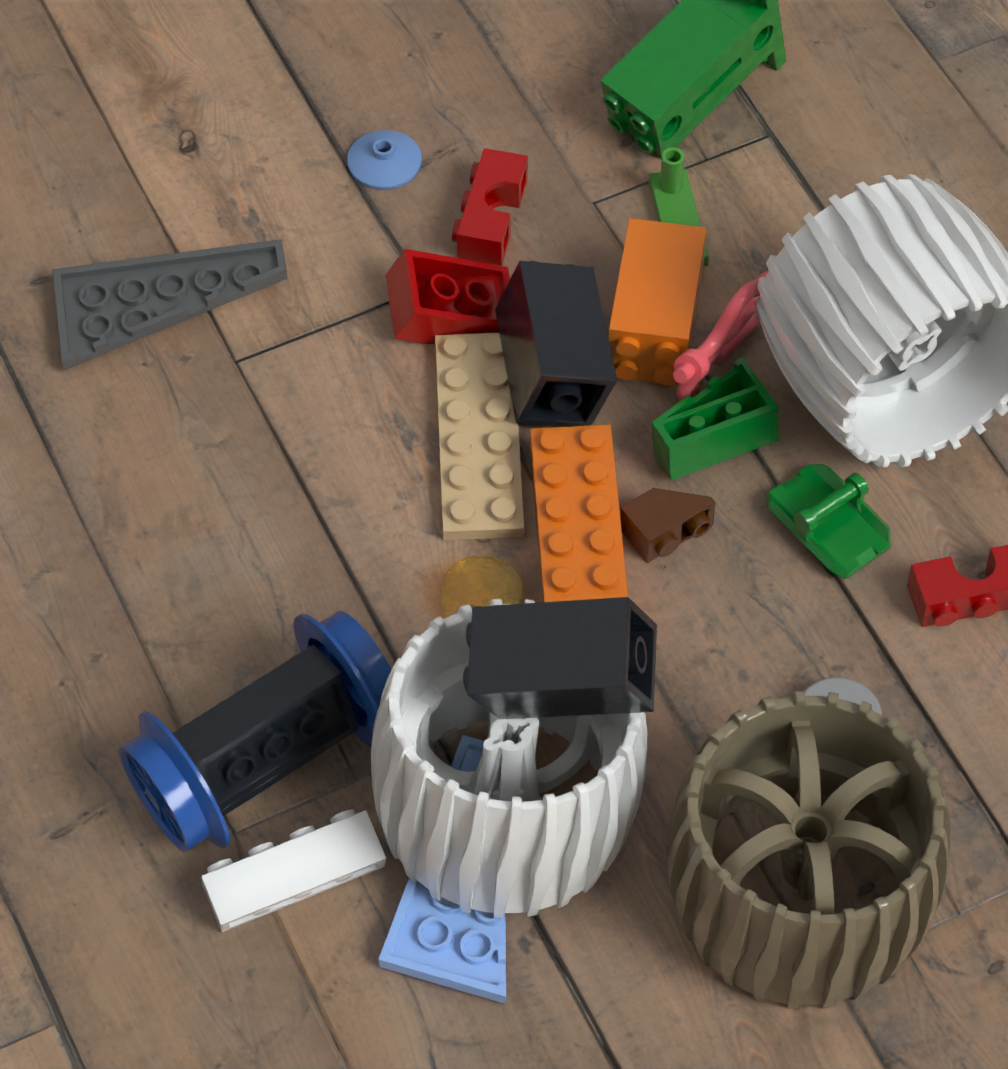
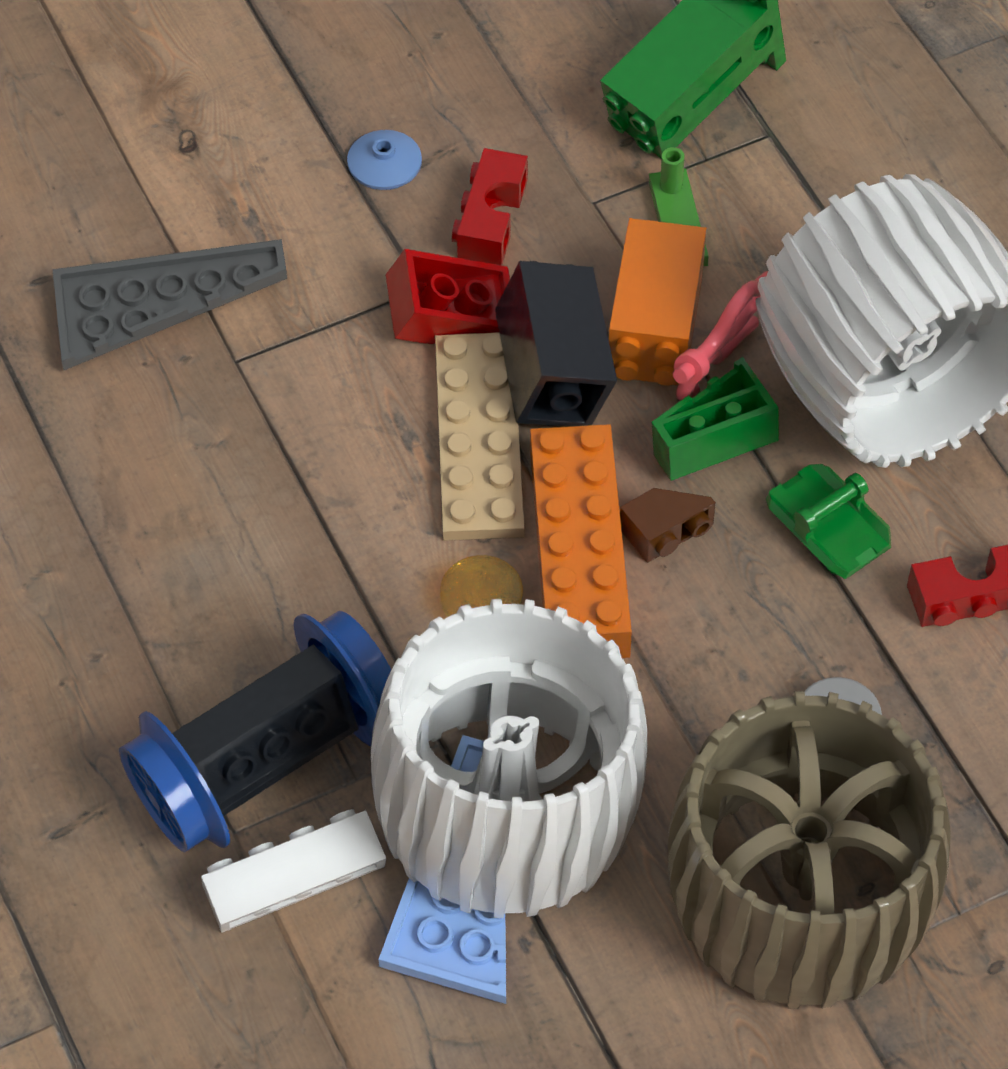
black brick [463,597,657,719] -> none

